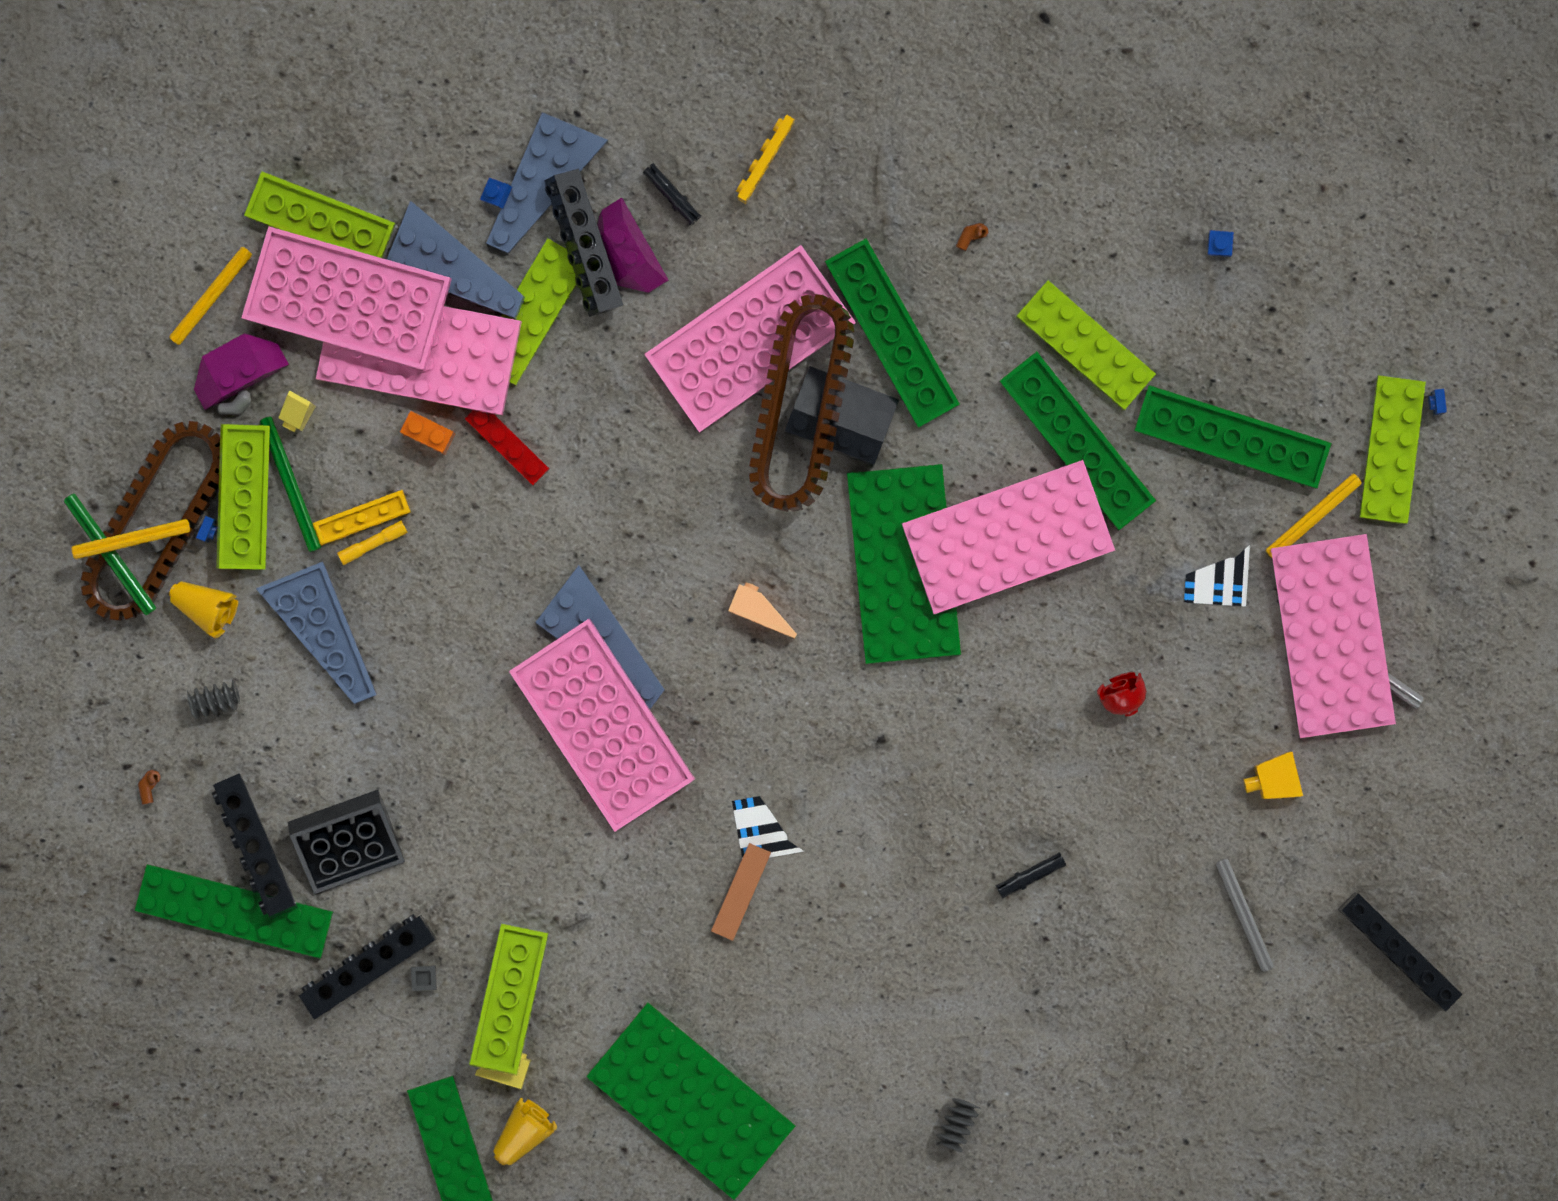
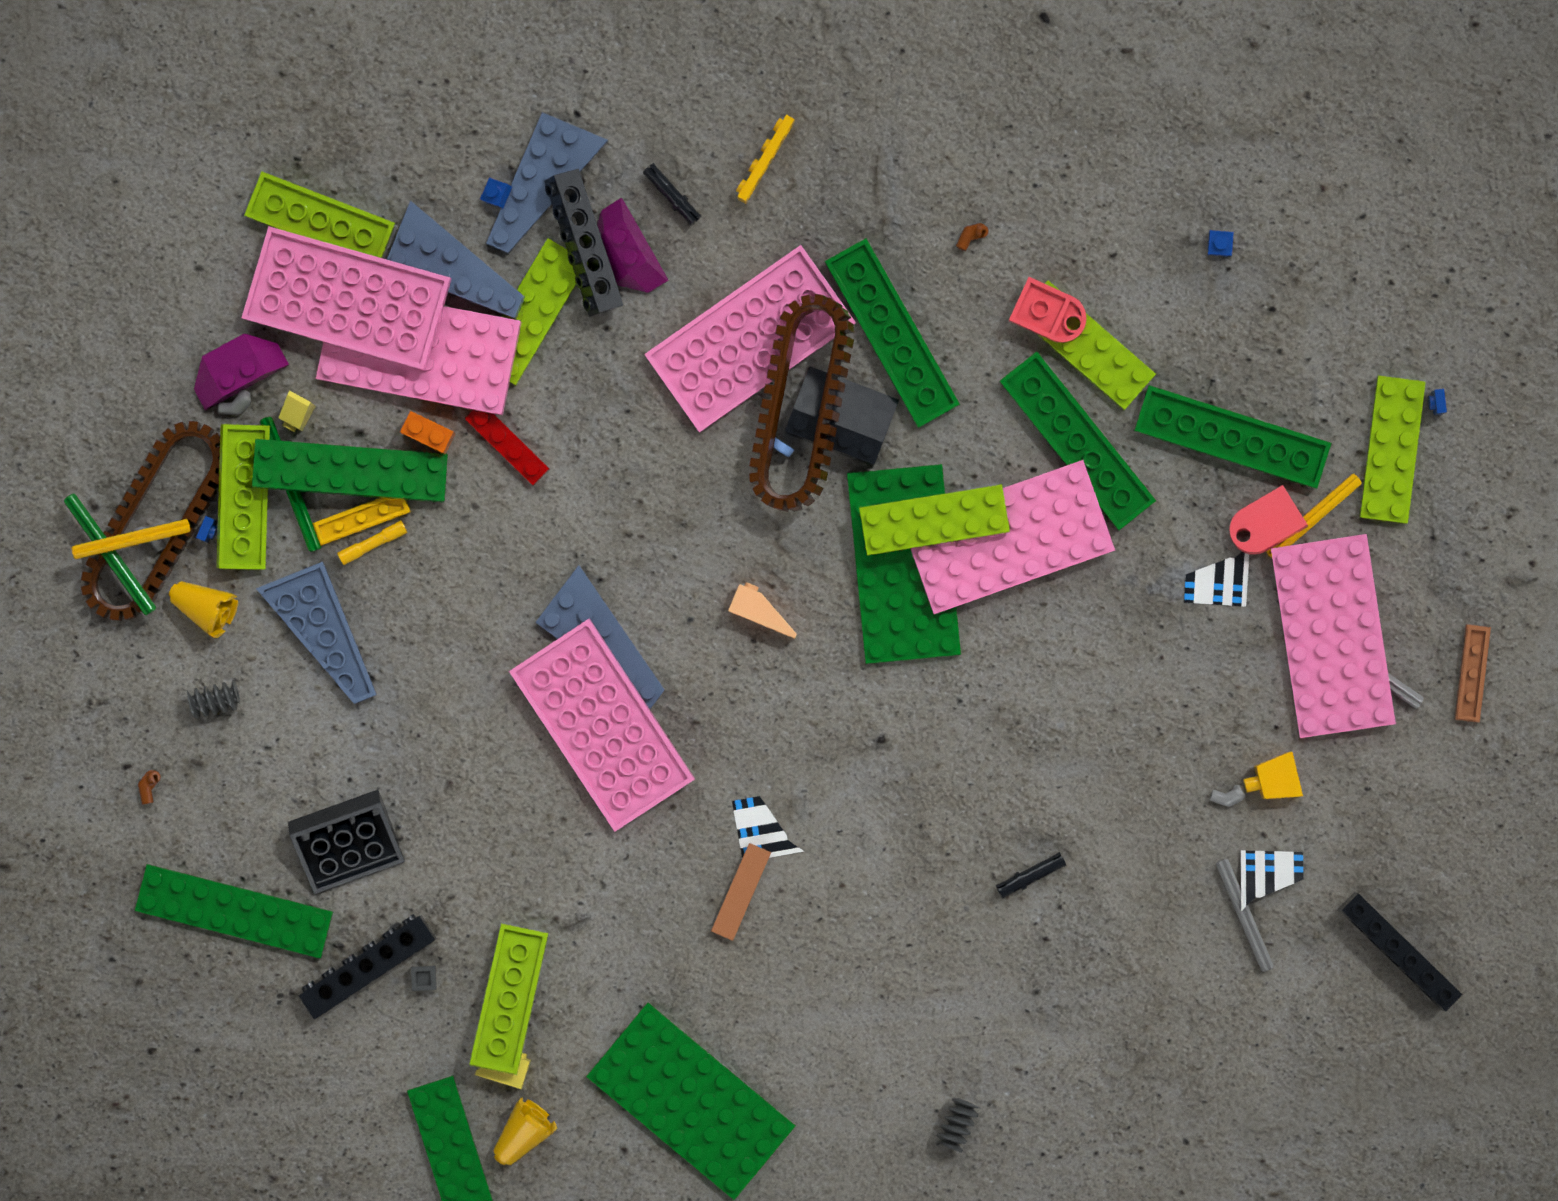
yellow axle [169,247,252,345] -> none
black brick [211,773,298,919] -> none
red cylinder [1097,672,1146,716] -> none
none -> green plate [252,439,448,503]
none -> light blue tile [773,437,794,457]
none -> lime plate [859,484,1010,556]
none -> coral tile [1009,277,1086,343]
none -> light grey arm [1209,785,1245,807]
none -> coral tile [1230,485,1308,555]
none -> sticker [1241,850,1303,911]
none -> nougat tile [1454,624,1491,723]

